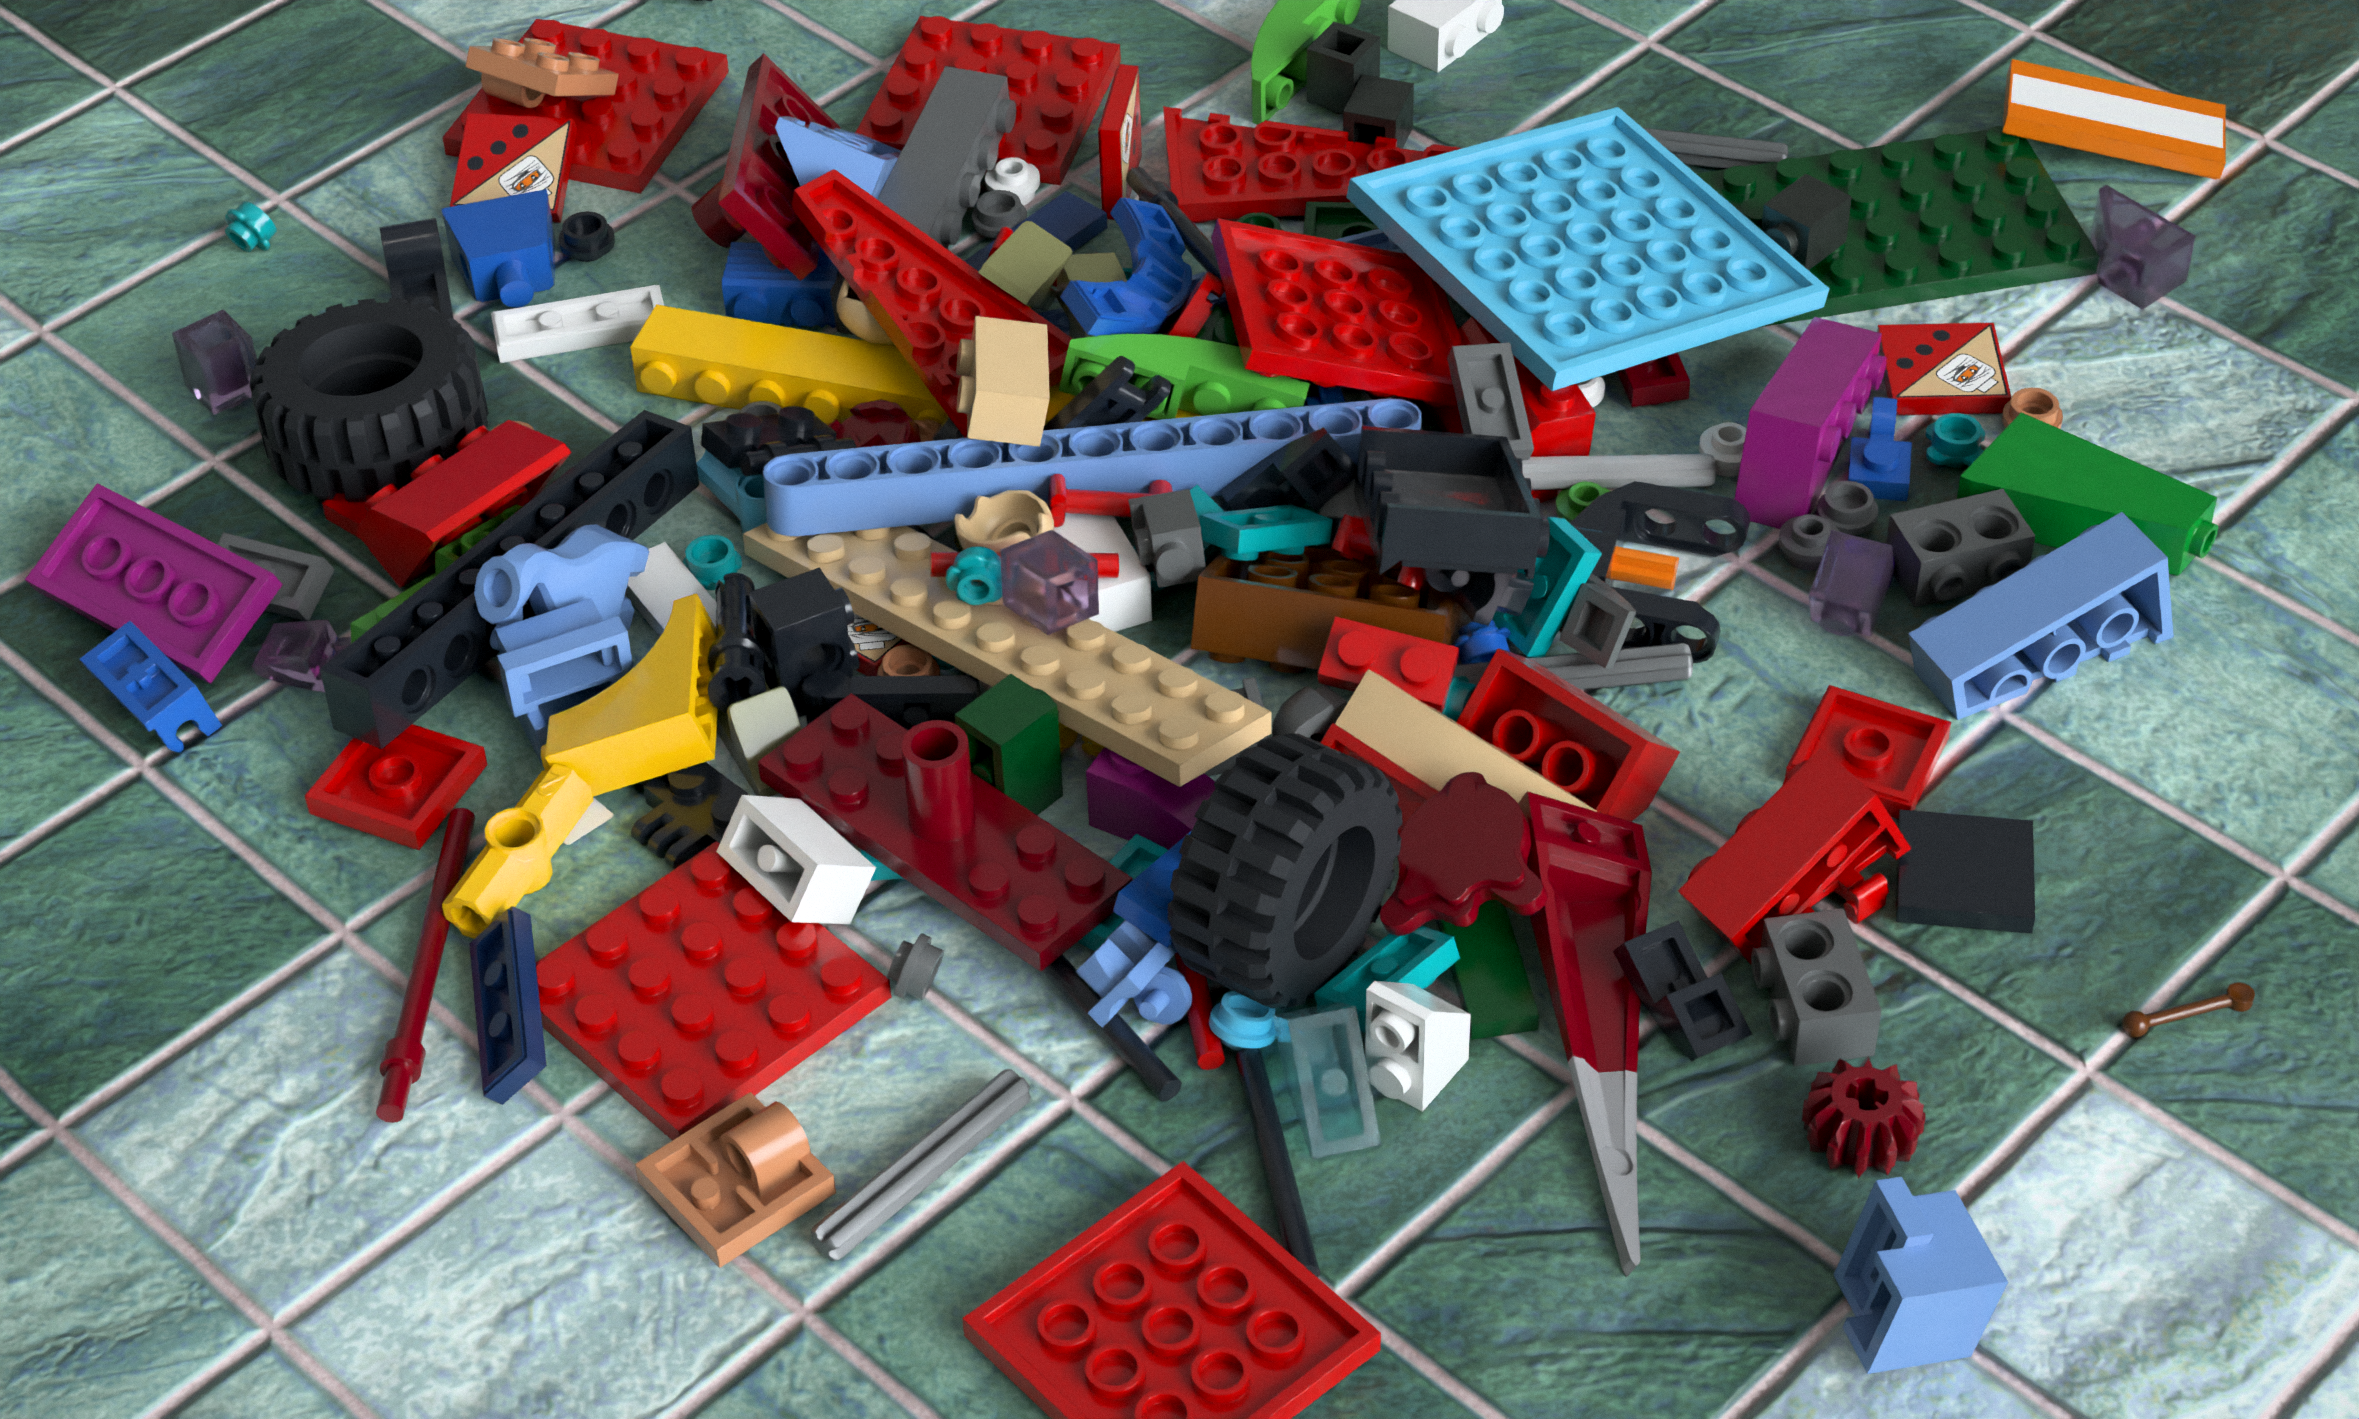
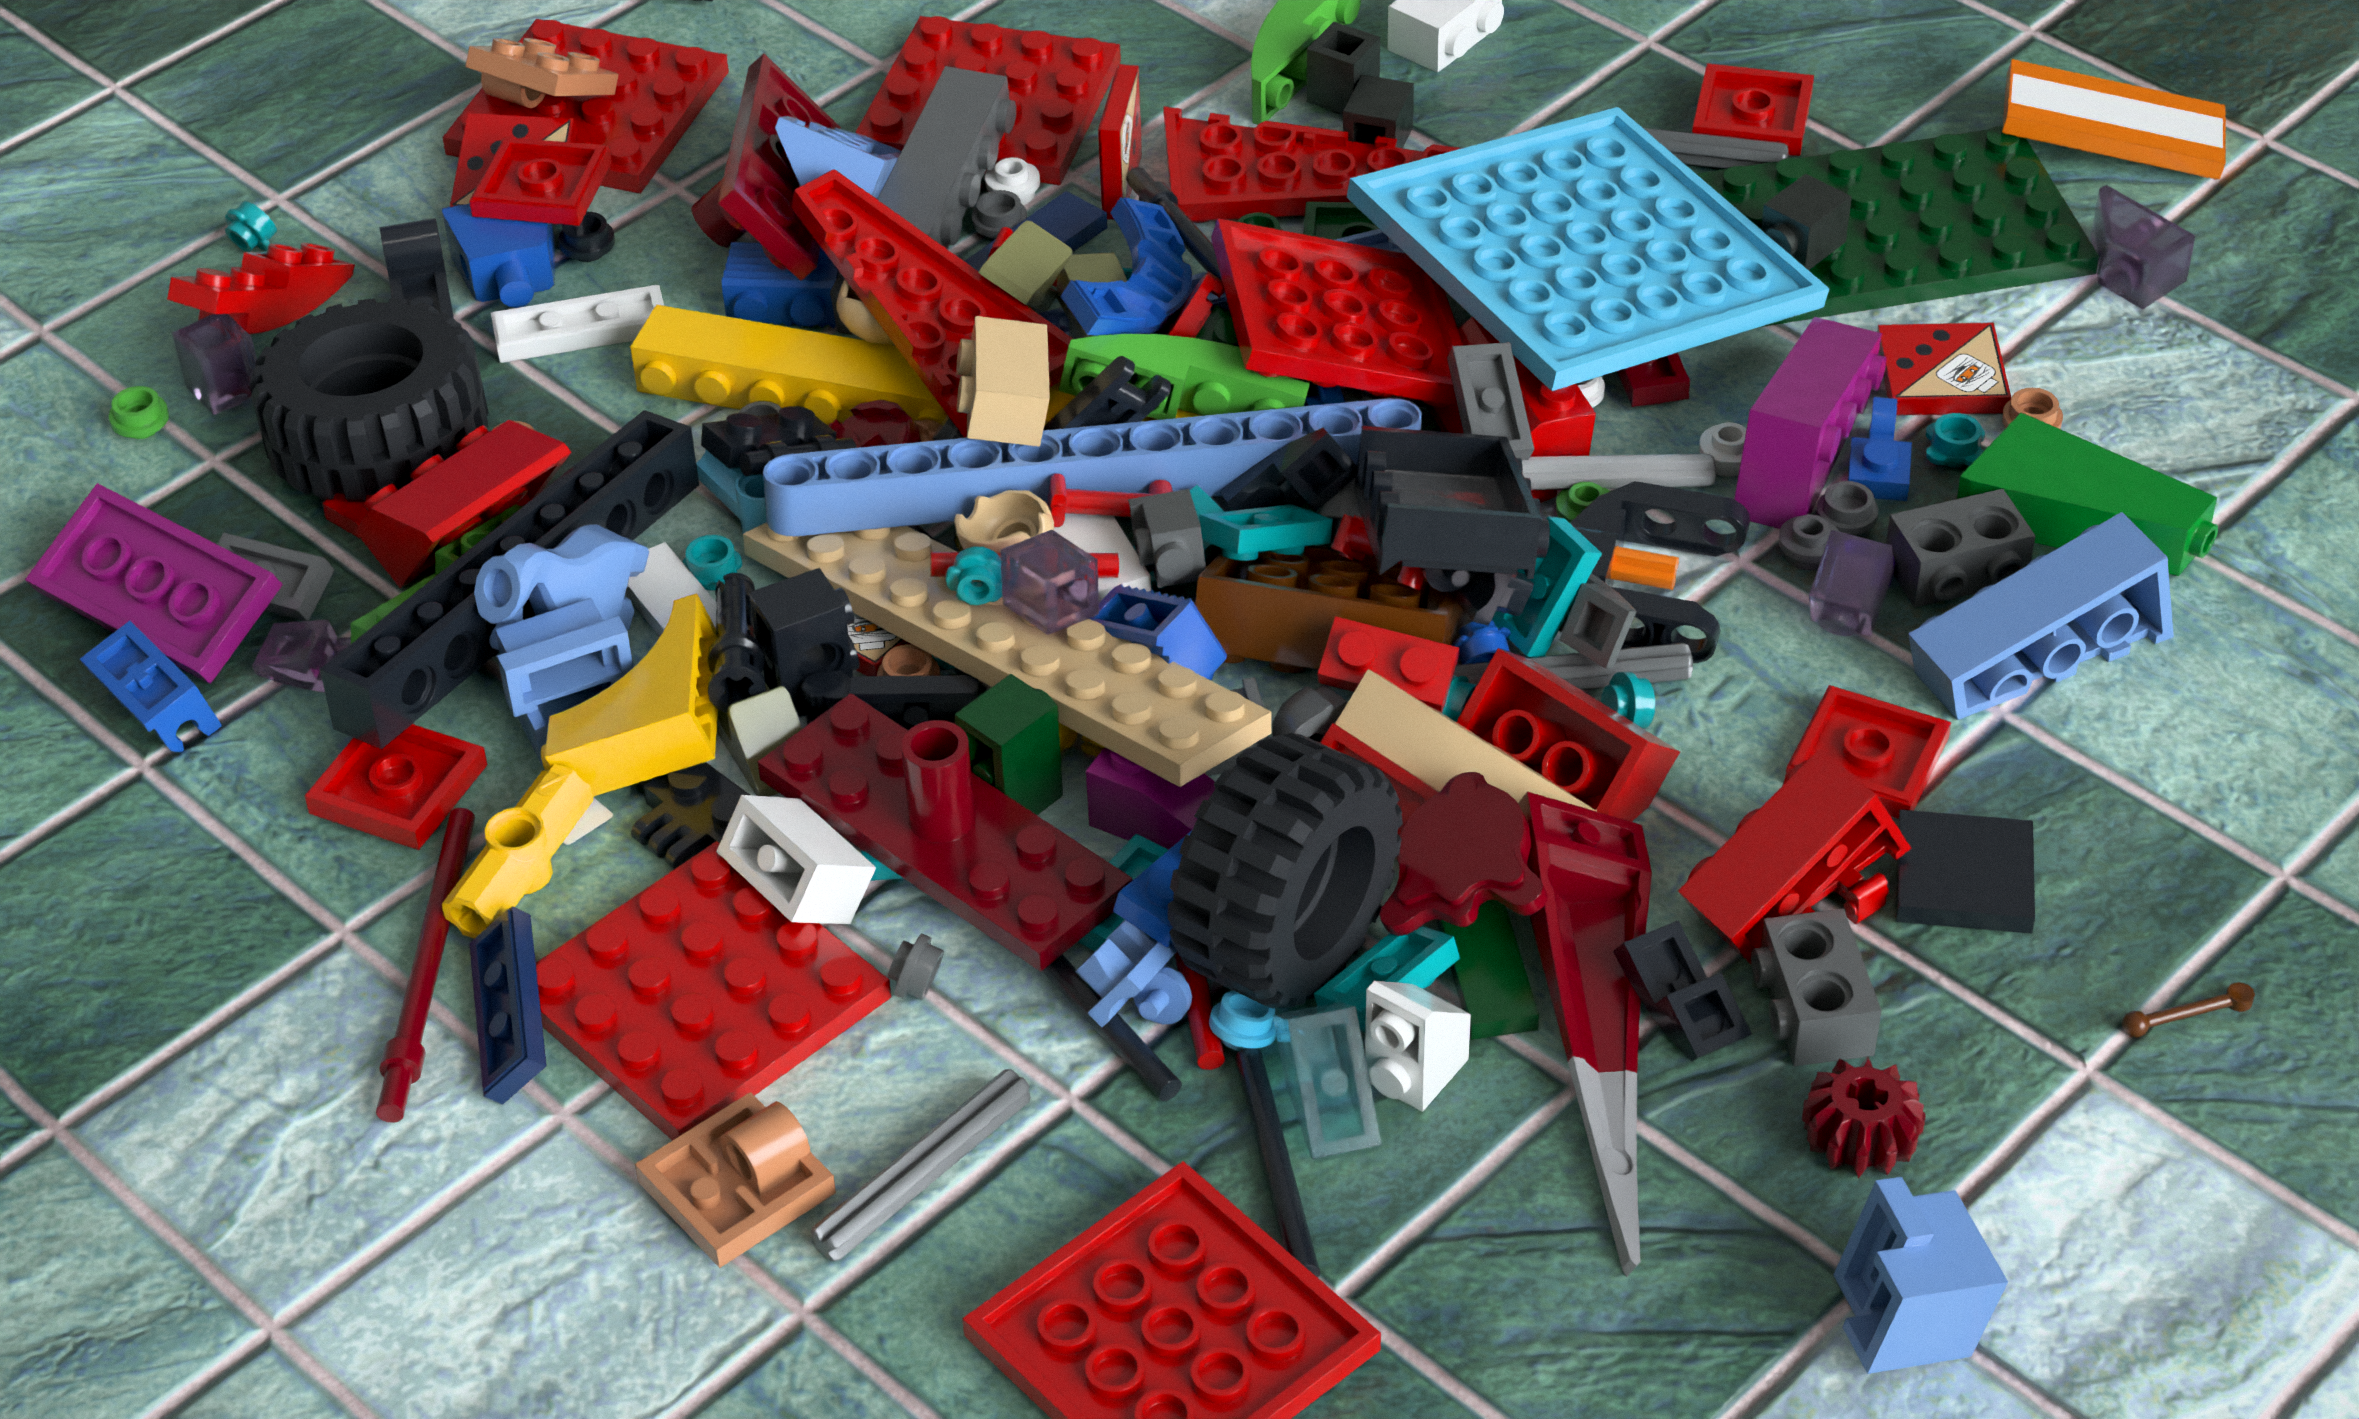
none -> bright green plate [109,386,169,439]
none -> red slope [167,243,355,335]
none -> red tile [469,137,612,226]
none -> blue brick [1086,584,1227,680]
none -> teal plate [1601,672,1655,729]
none -> red plate [1692,63,1814,156]

